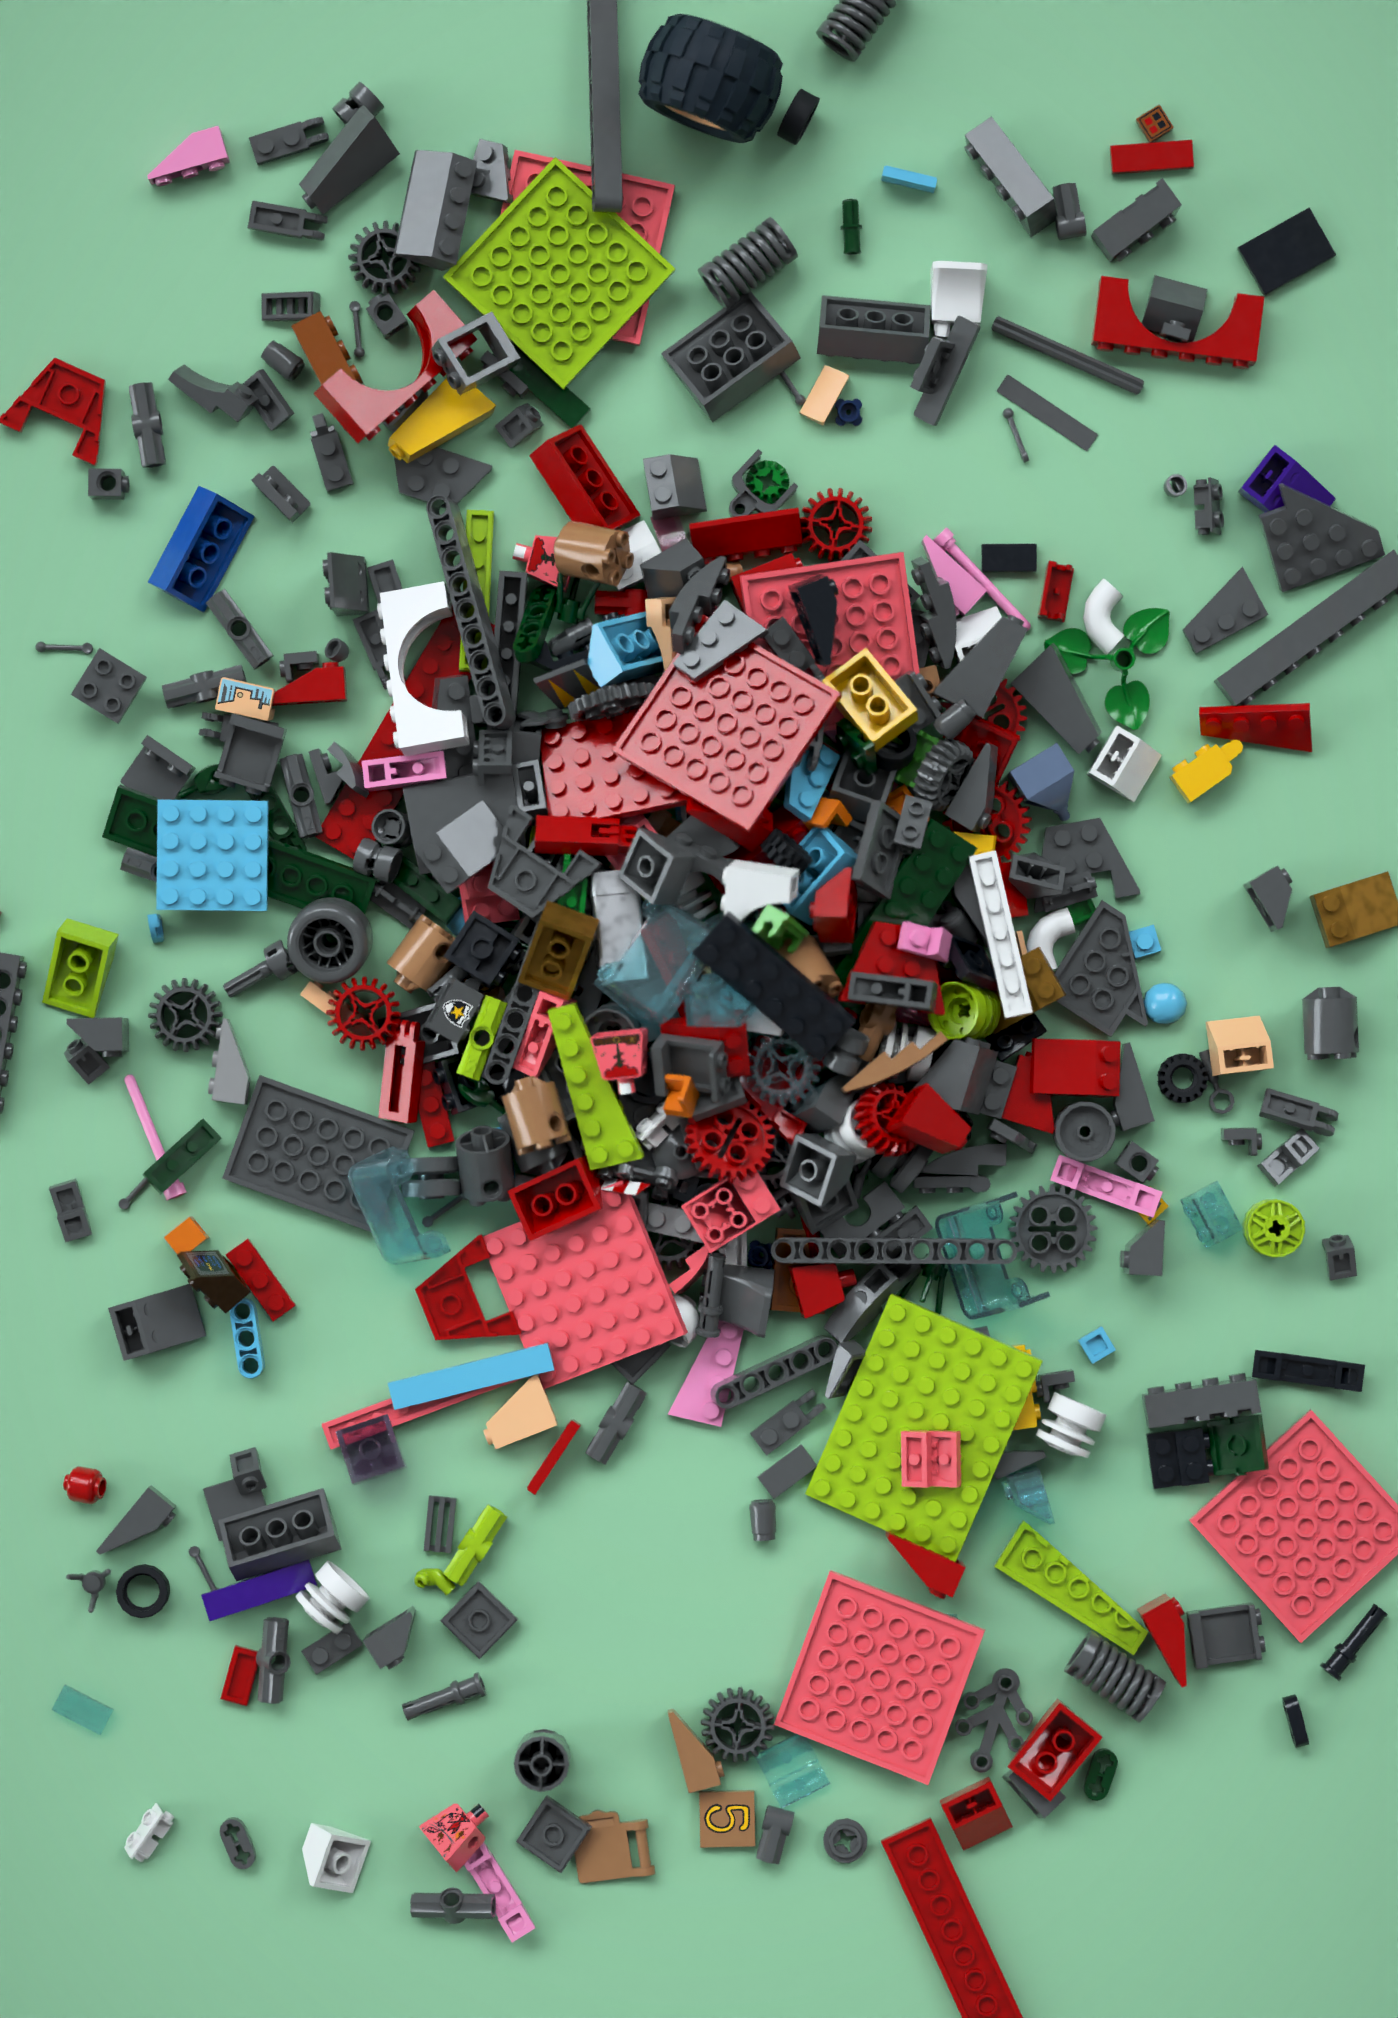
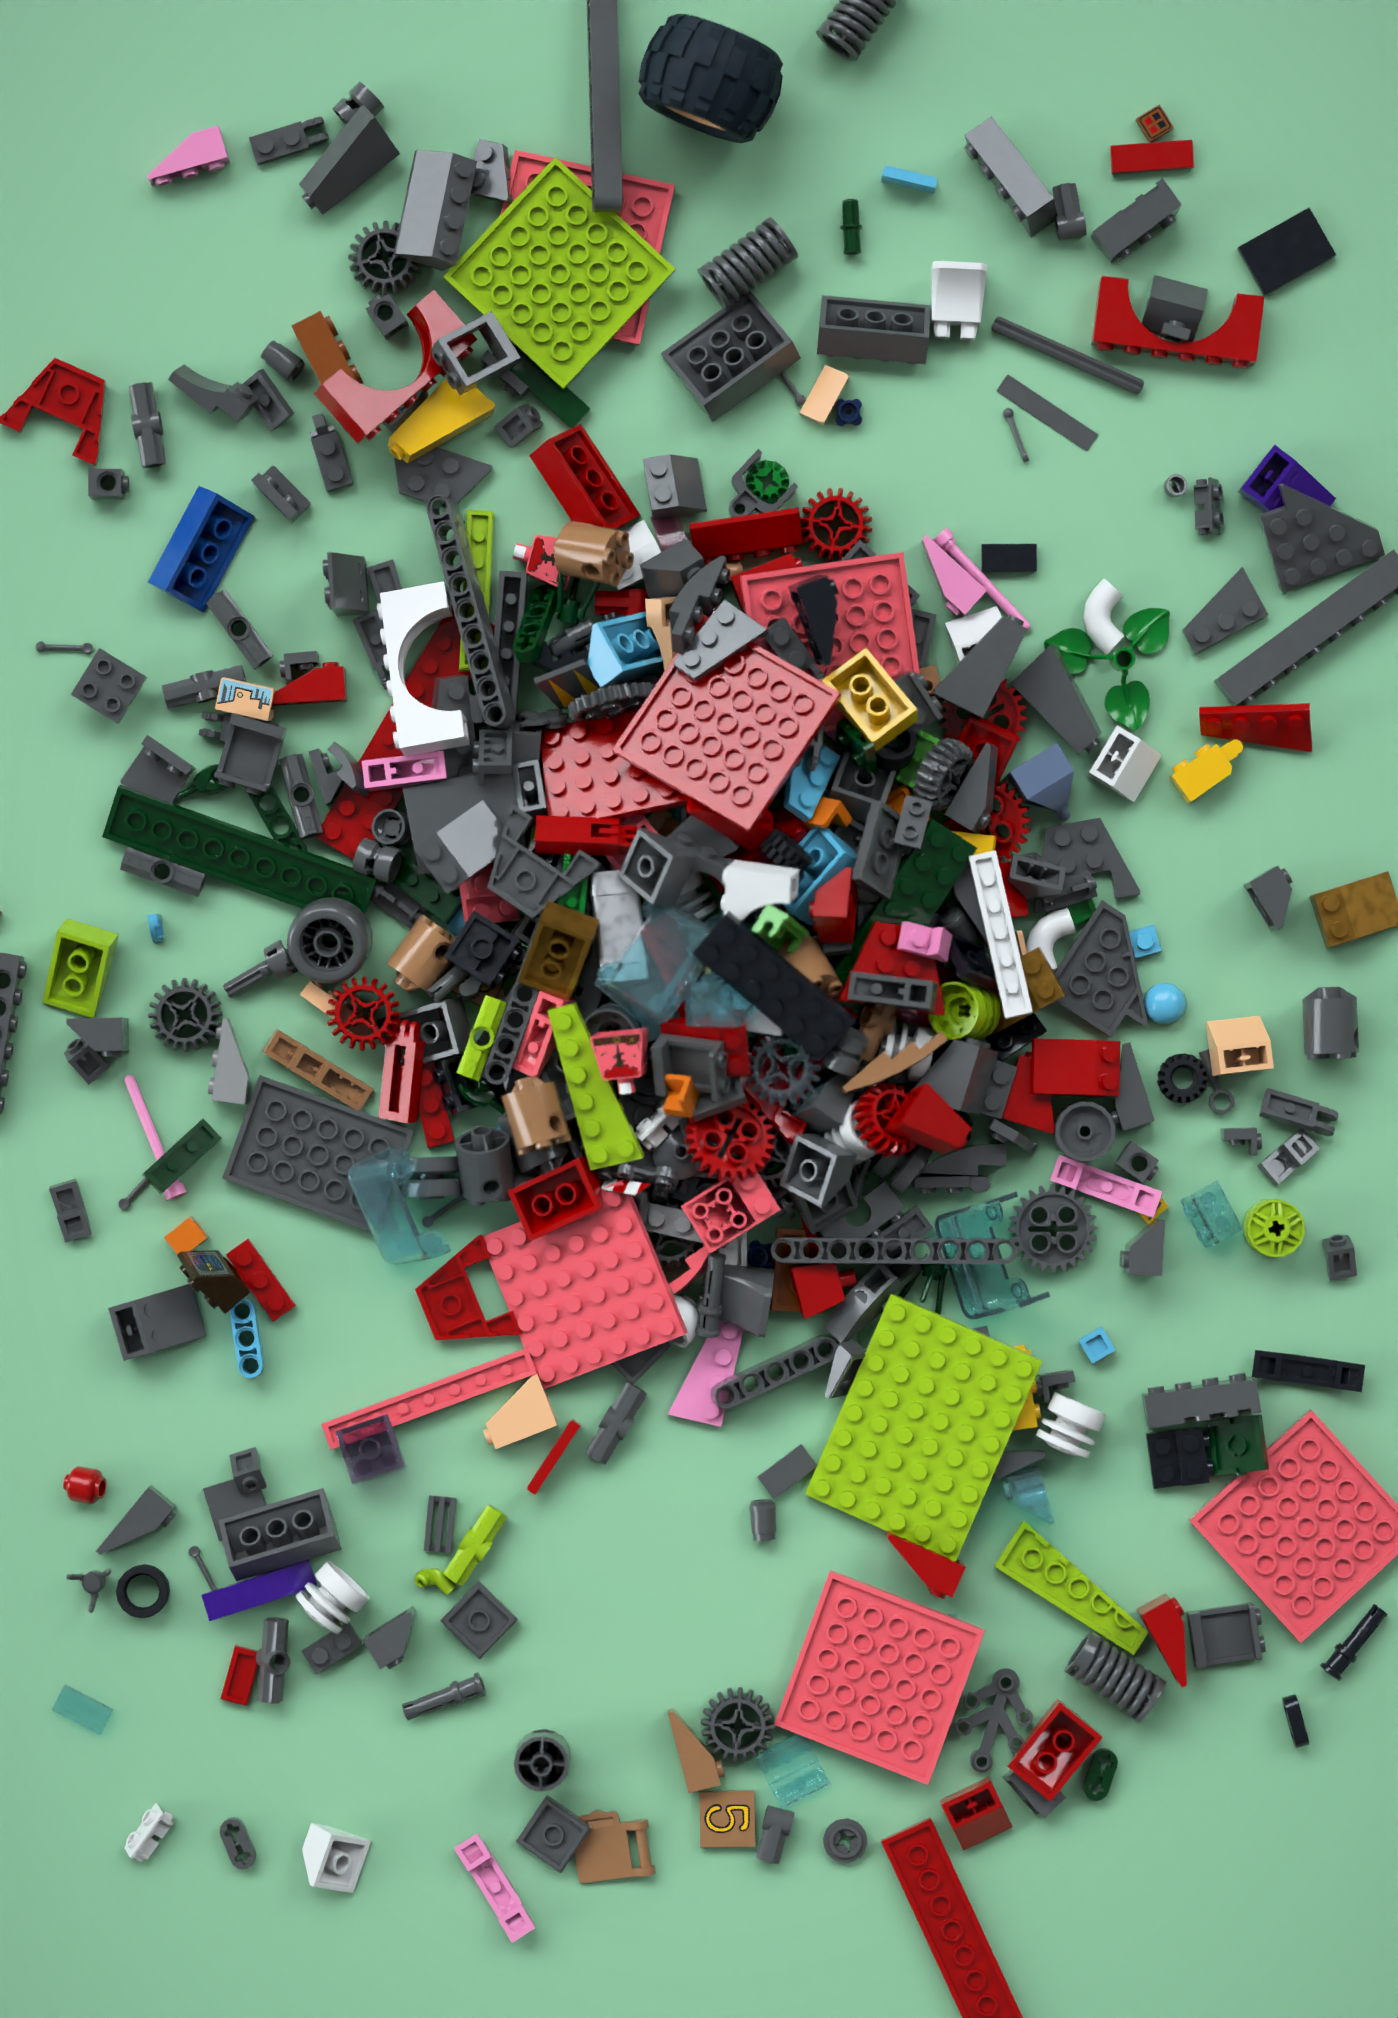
medium azure plate [156,800,269,911] -> none
dark grey hinge [247,201,328,241] -> none
dark grey slope [262,291,320,321] -> none
dark grey hinge [325,638,349,662] -> none
dark grey hinge [349,301,365,358] -> none
medium azure tile [388,1343,555,1410] -> none
dark grey piece [410,1887,496,1924] -> none
coral torso [419,1803,489,1872] -> none
dark grey brick [424,978,484,1044] -> none
dark grey hinge [750,1389,826,1456] -> none
black tyre [777,89,820,145] -> none
coral slope [901,1430,961,1488] -> none
dark grey bracket [910,316,981,426] -> none
dark grey slope [911,557,956,670] -> none
dark grey piece [933,698,977,741] -> none
red hinge [1037,561,1074,622] -> none
none -> medium nougat slope [262,1028,373,1111]

